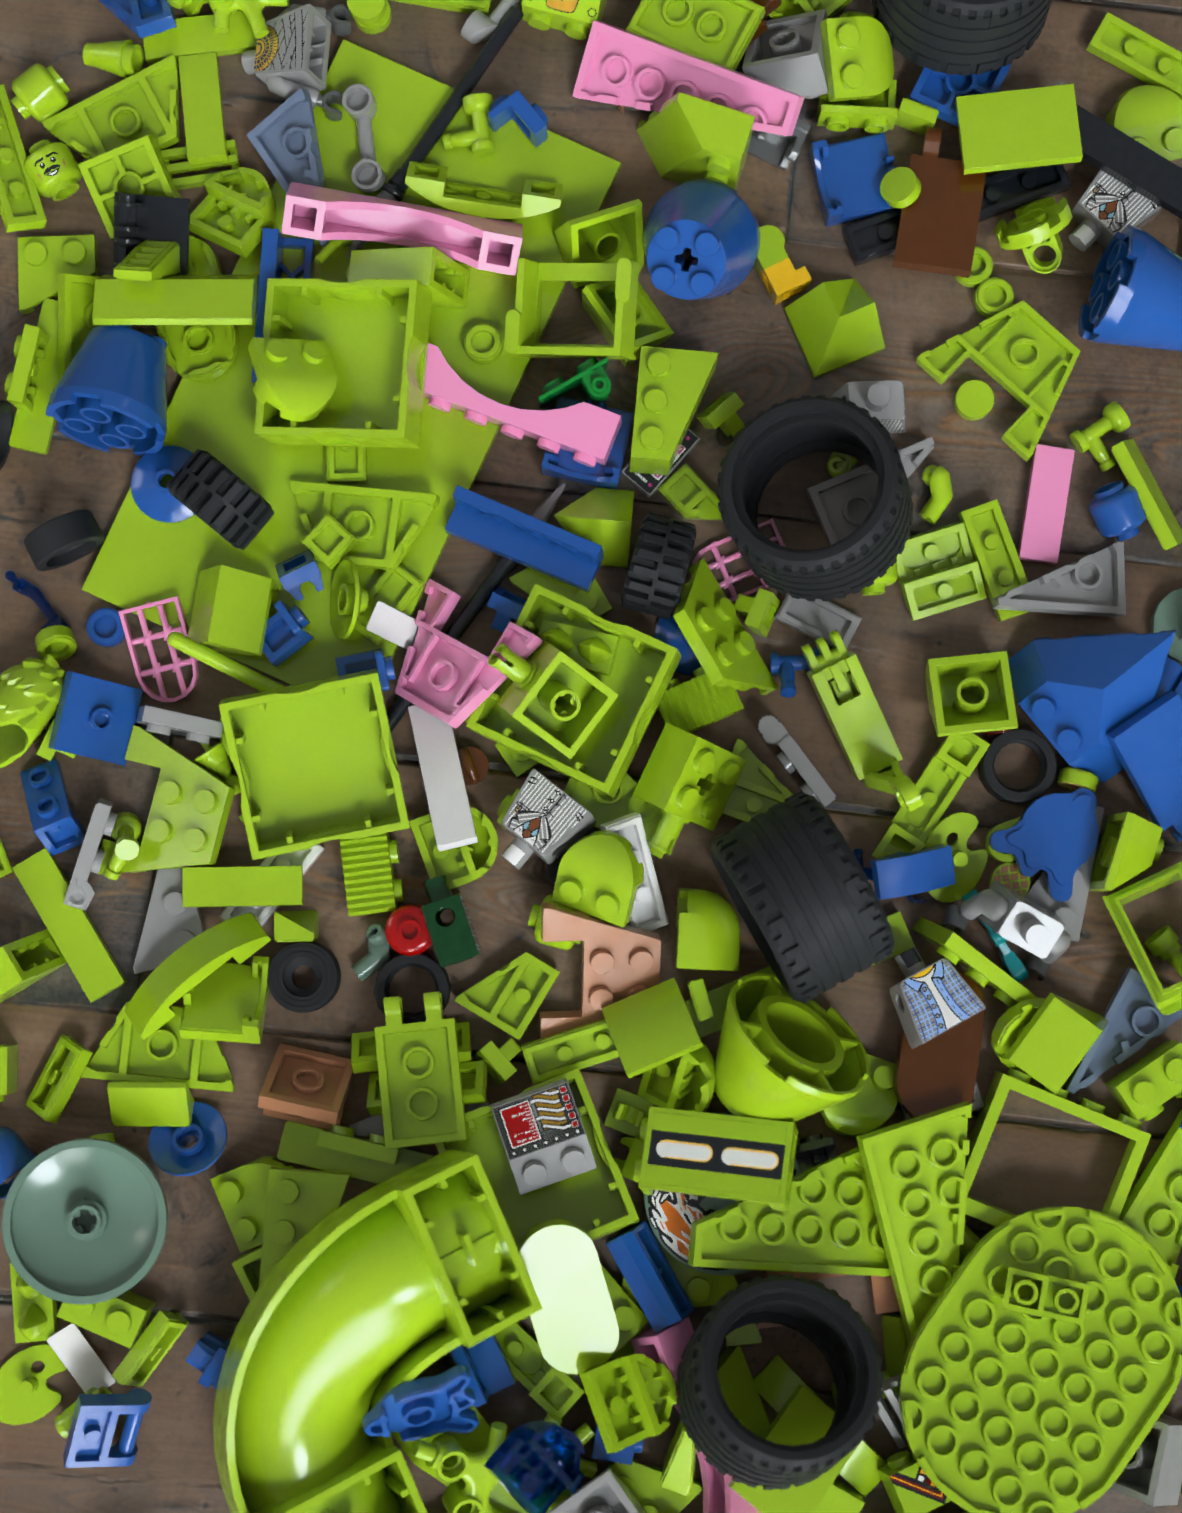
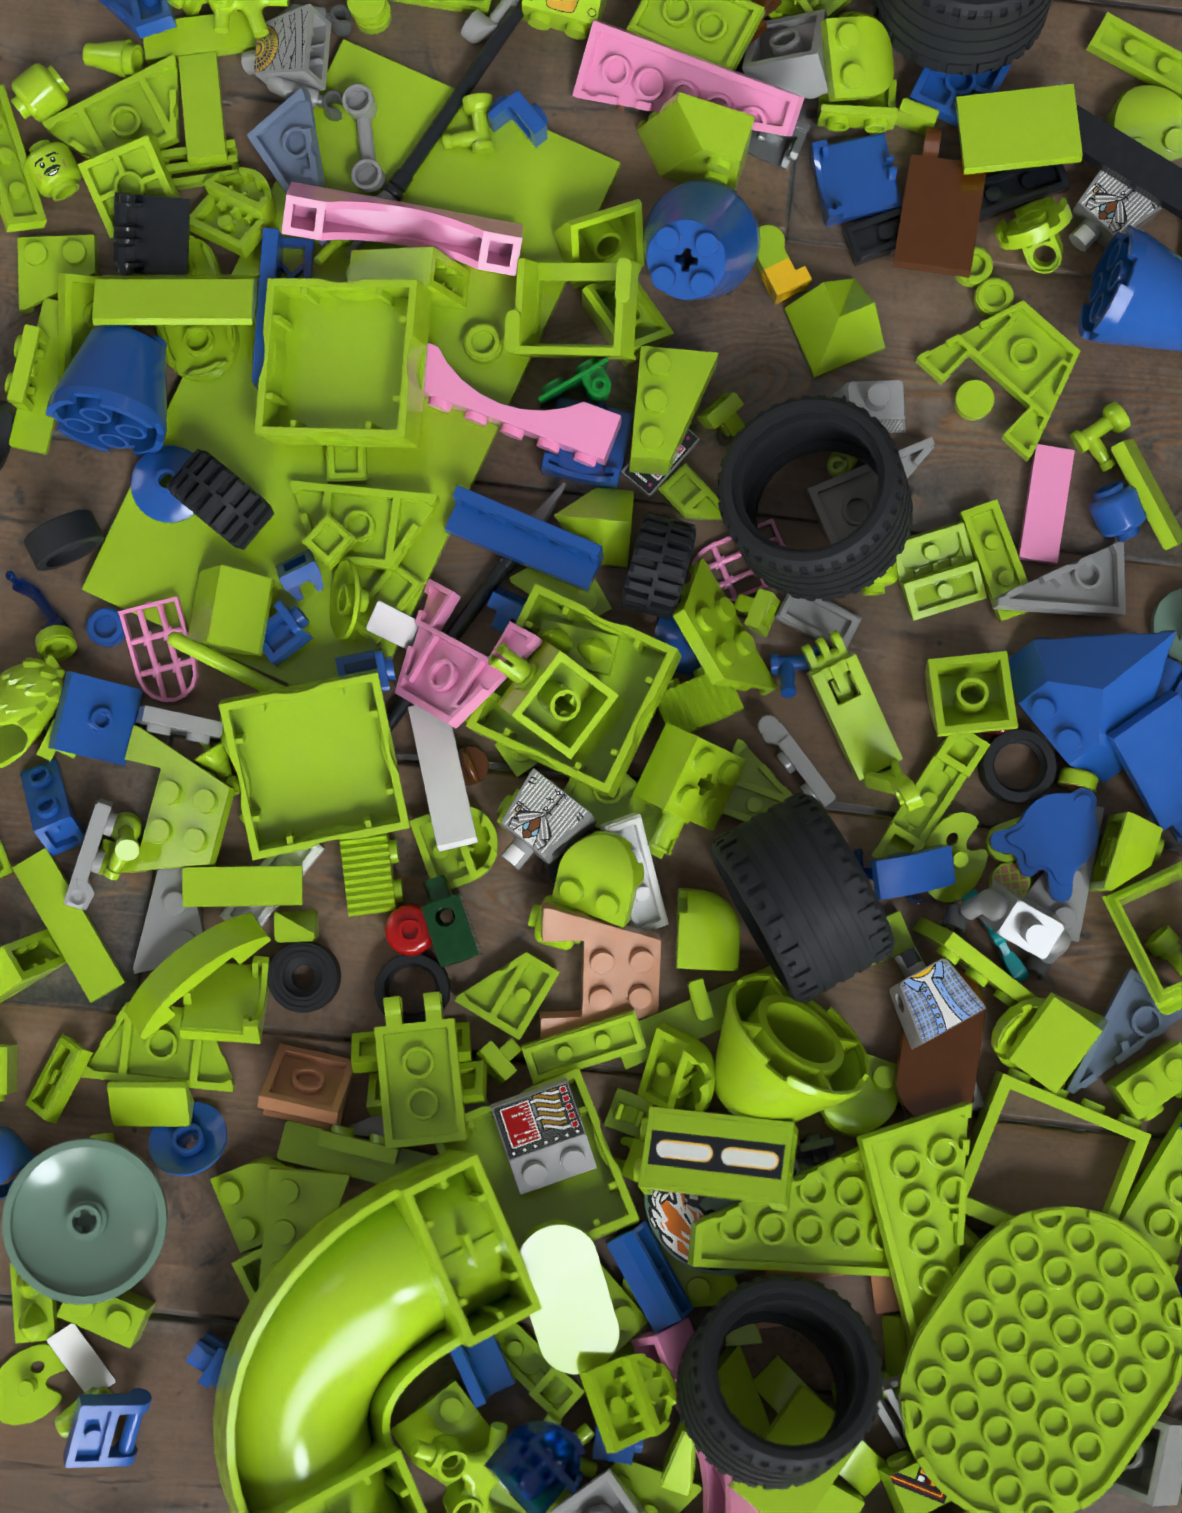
lime tile [111,1310,189,1387] -> none
lime slope [114,240,180,281] -> none
lime slope [248,337,337,422] -> none
sand green arm [351,923,392,981] -> none
blue tile [362,1365,478,1441] -> none
lime slope [405,161,563,219] -> none
lime slope [601,977,704,1078] -> none
lime tile [880,167,921,209] -> none
lime arm [919,465,953,525] -> none
lime slope [1002,1267,1091,1326] -> none

